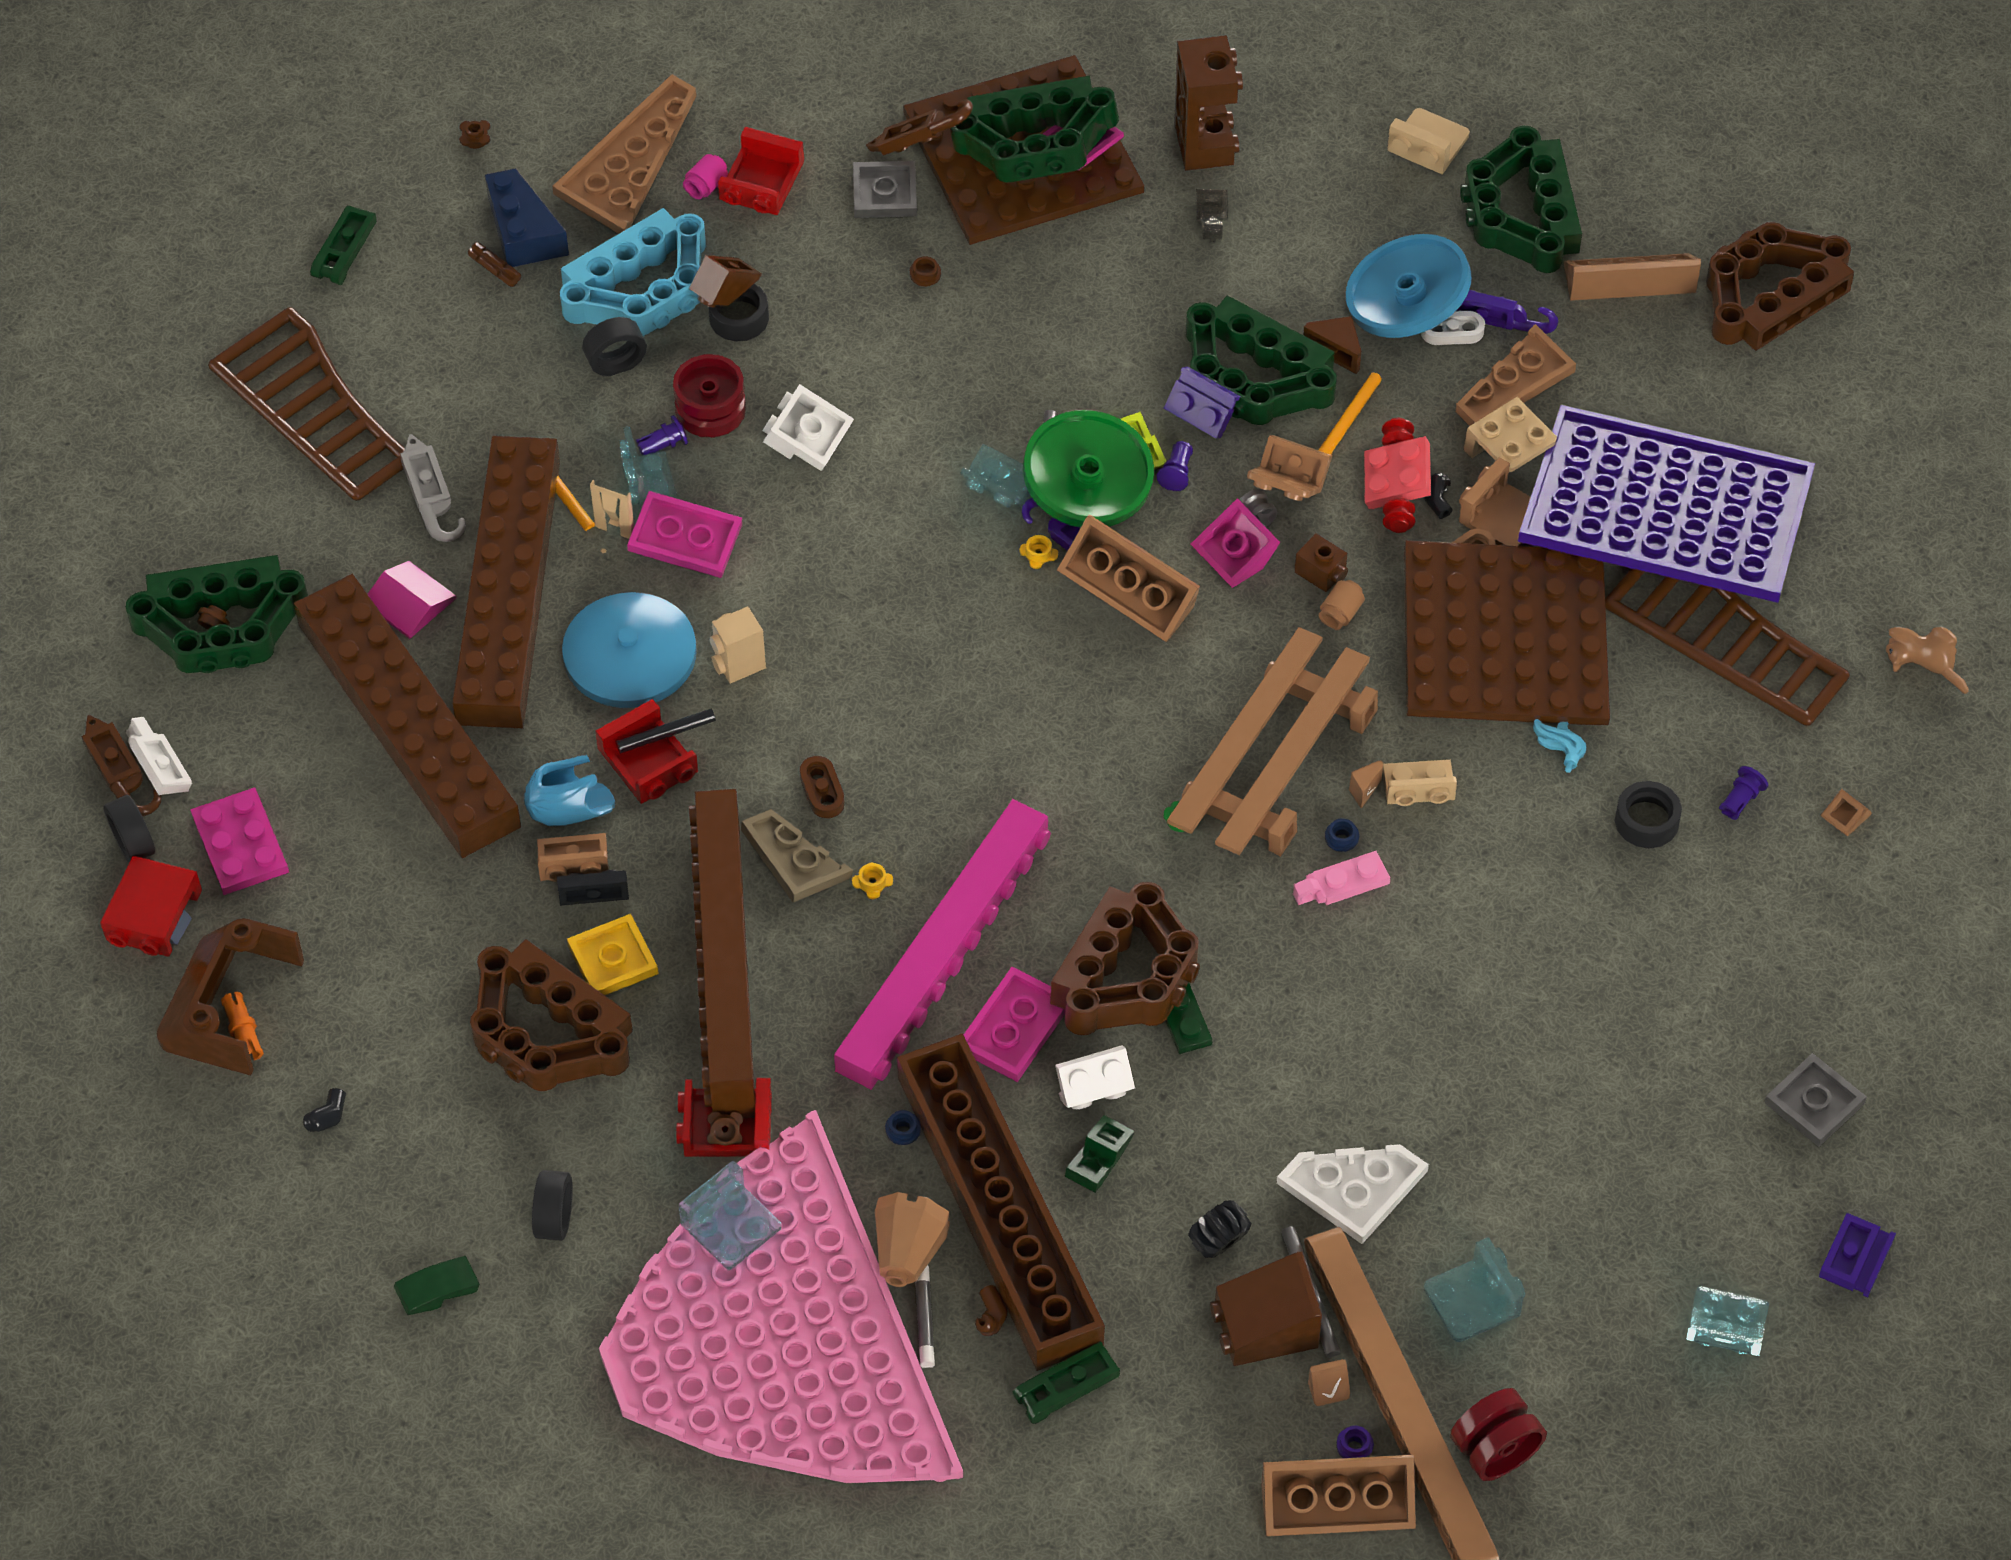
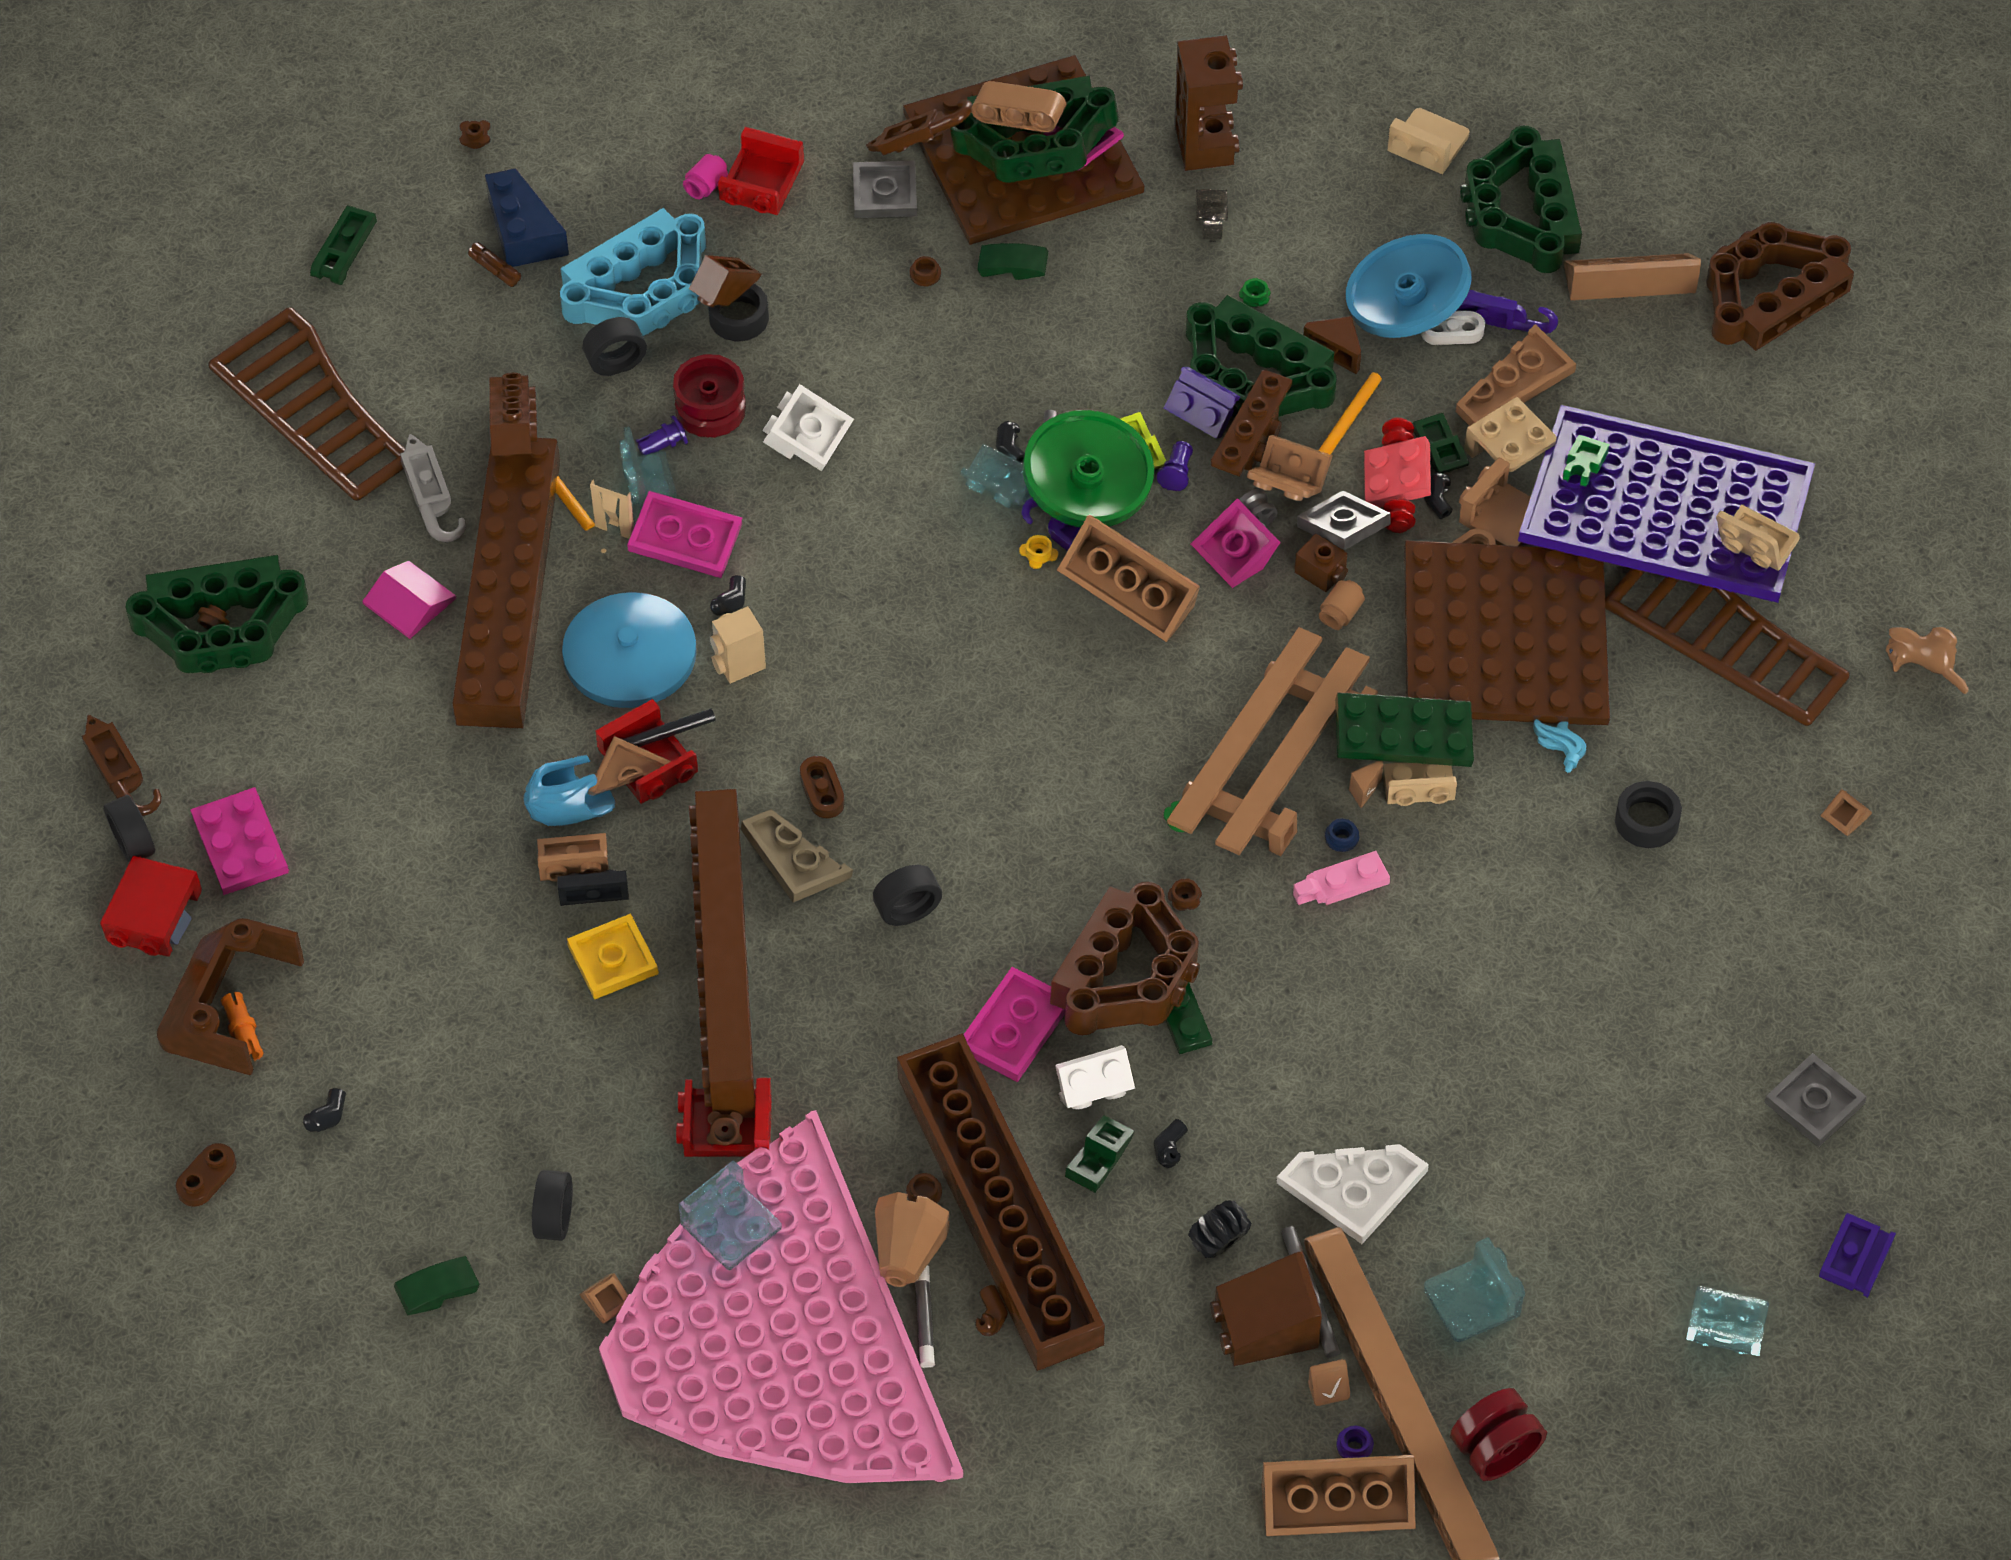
white hinge [126,717,192,795] -> none
reddish brown brick [294,573,521,858] -> none
reddish brown brick [470,939,633,1091] -> none
medium nougat wing [553,74,696,234] -> none
dark pink brick [834,799,1051,1090] -> none
yellow plate [852,863,893,899] -> none
dark blue plate [885,1110,921,1145] -> none
dark green plate [1012,1341,1120,1424] -> none
dark purple pin [1719,766,1768,820] -> none
none -> reddish brown plate [176,1143,237,1207]
none -> reddish brown brick [489,372,538,456]
none -> medium nougat slope [579,1273,628,1324]
none -> medium nougat tile [588,736,671,796]
none -> black arm [710,575,746,616]
none -> black tyre [873,864,942,926]
none -> reddish brown plate [906,1173,942,1203]
none -> medium nougat beam [971,81,1066,132]
none -> dark green slope [977,243,1049,280]
none -> black arm [996,421,1025,466]
none -> black arm [1154,1119,1188,1168]
none -> reddish brown plate [1168,879,1202,911]
none -> reddish brown bracket [1211,370,1292,477]
none -> green plate [1239,278,1271,308]
none -> flat silver plate [1297,491,1391,550]
none -> dark green plate [1335,692,1474,767]
none -> dark green slope [1413,413,1469,474]
none -> plate [1563,435,1610,487]
none -> tan bracket [1716,504,1800,571]

